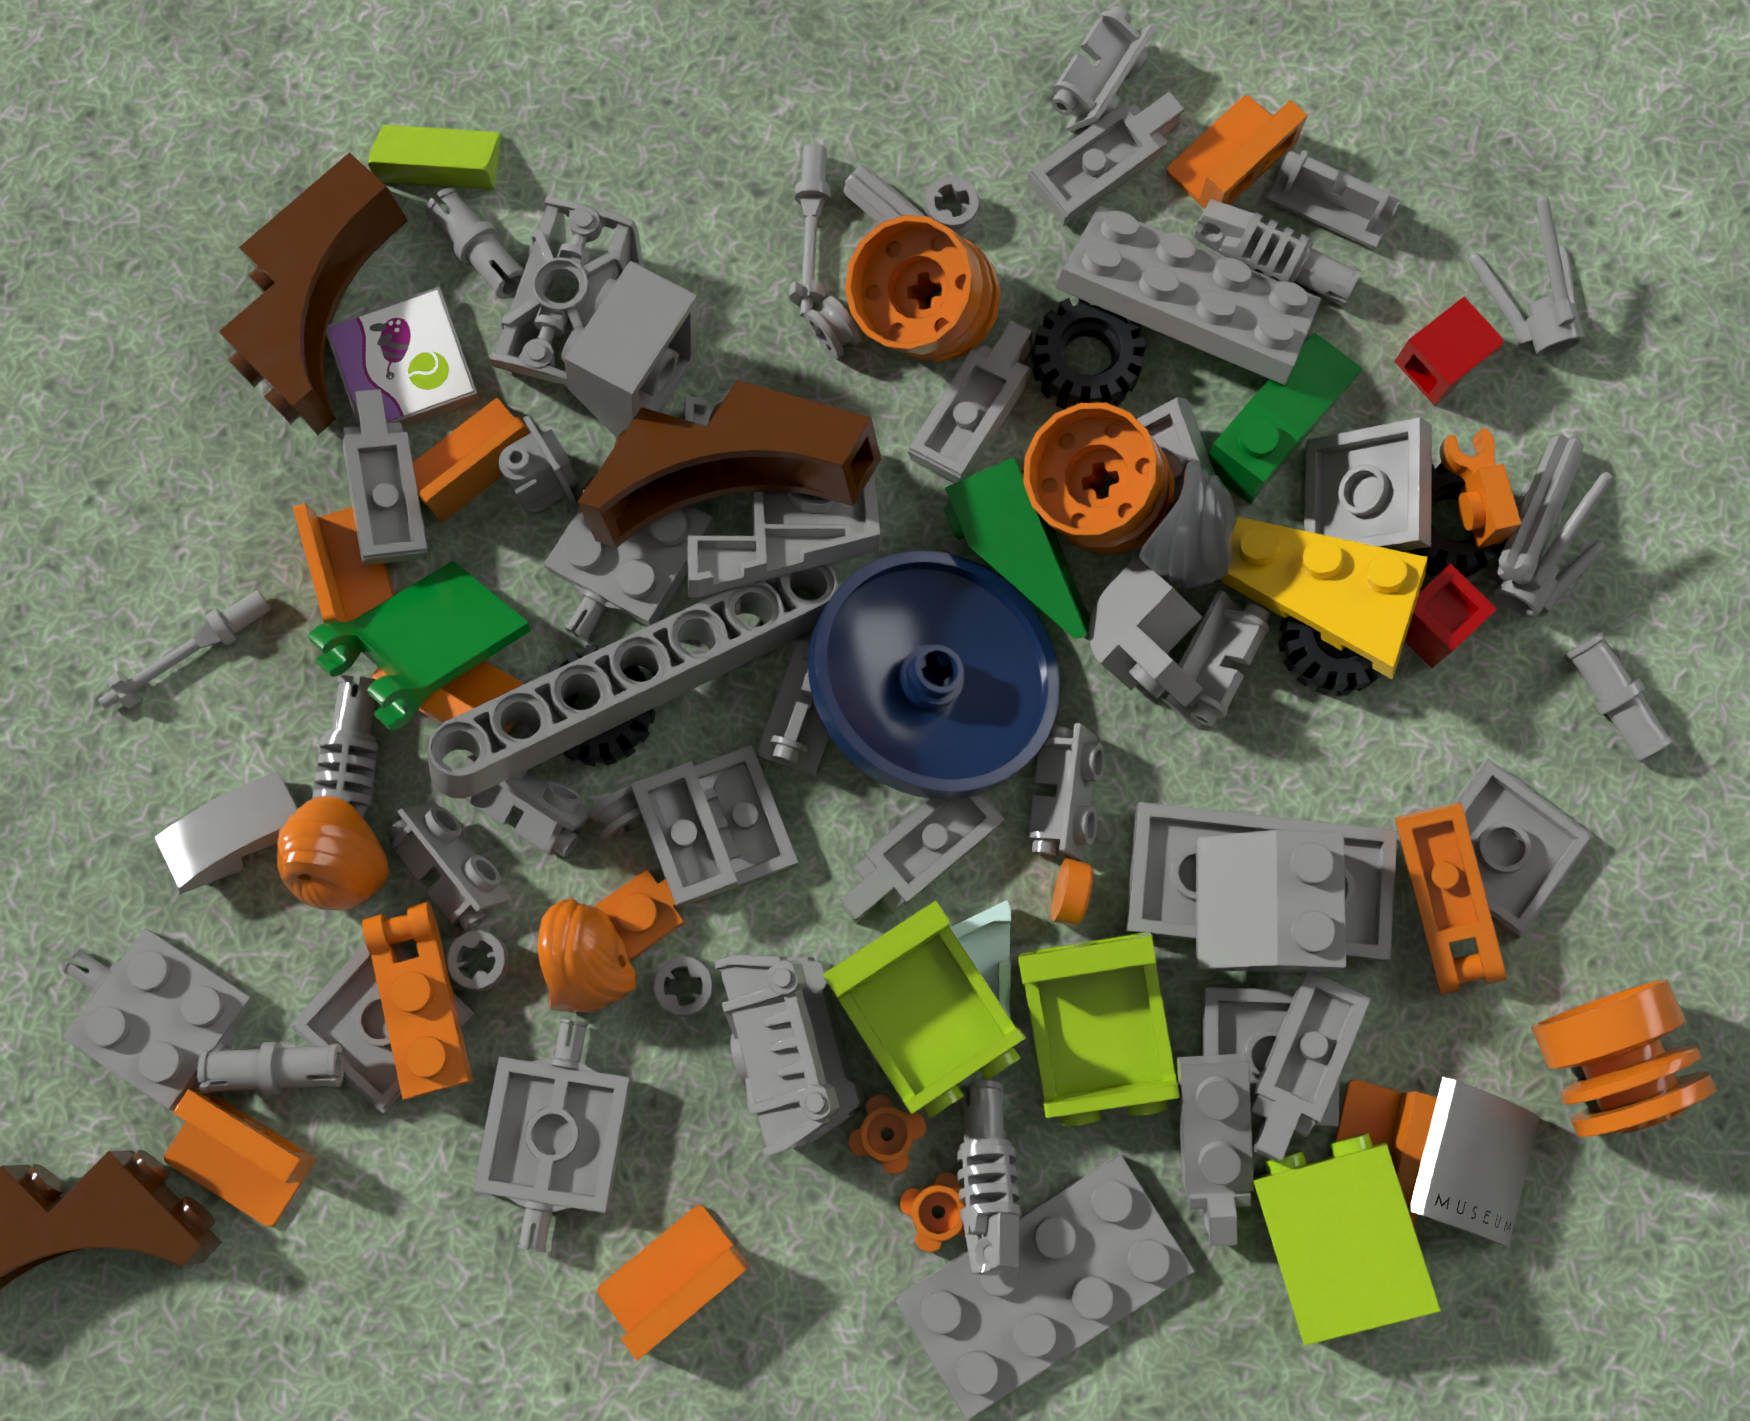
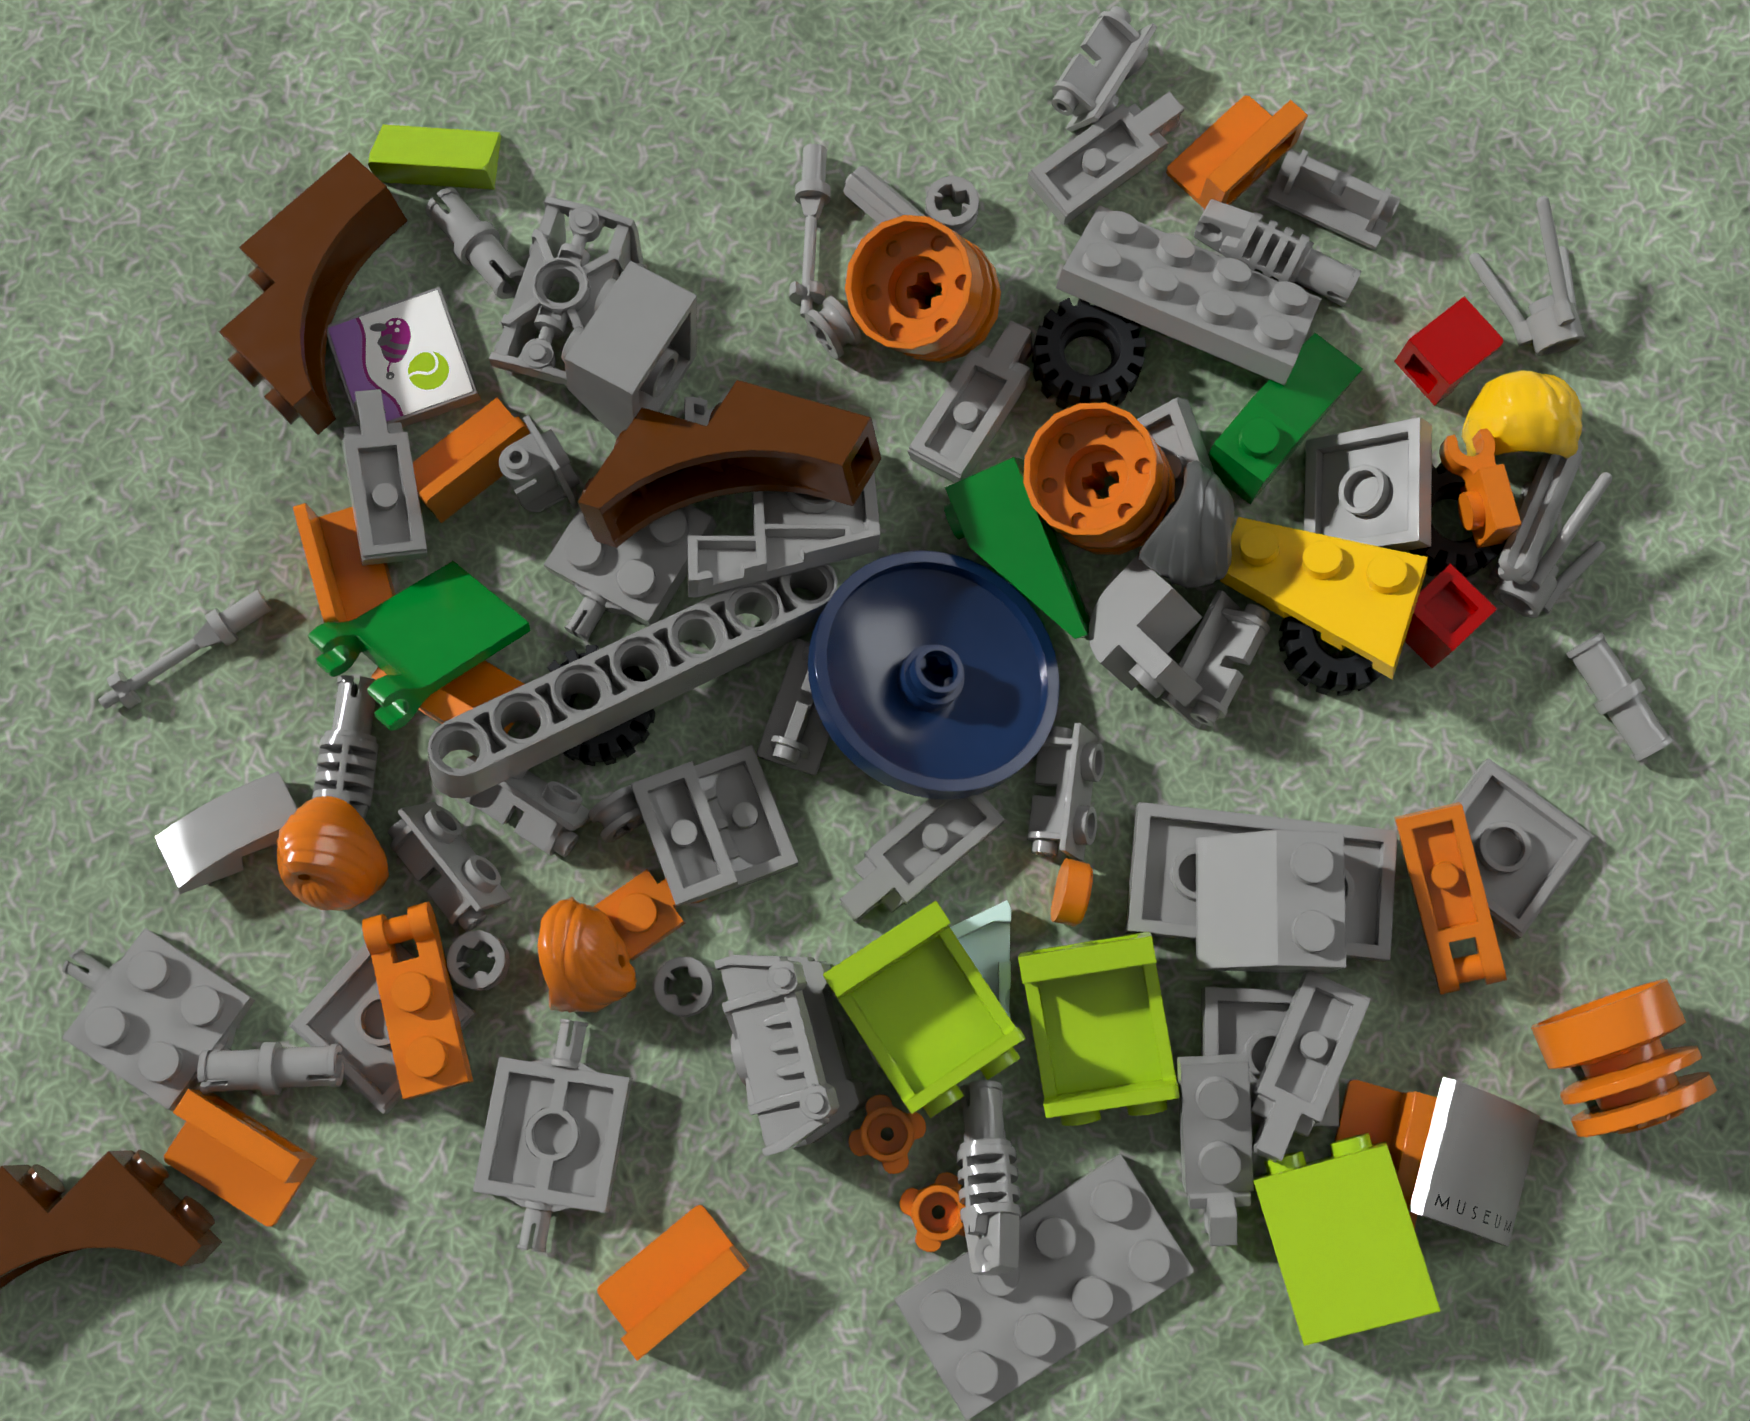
none -> yellow hair [1461,370,1582,459]

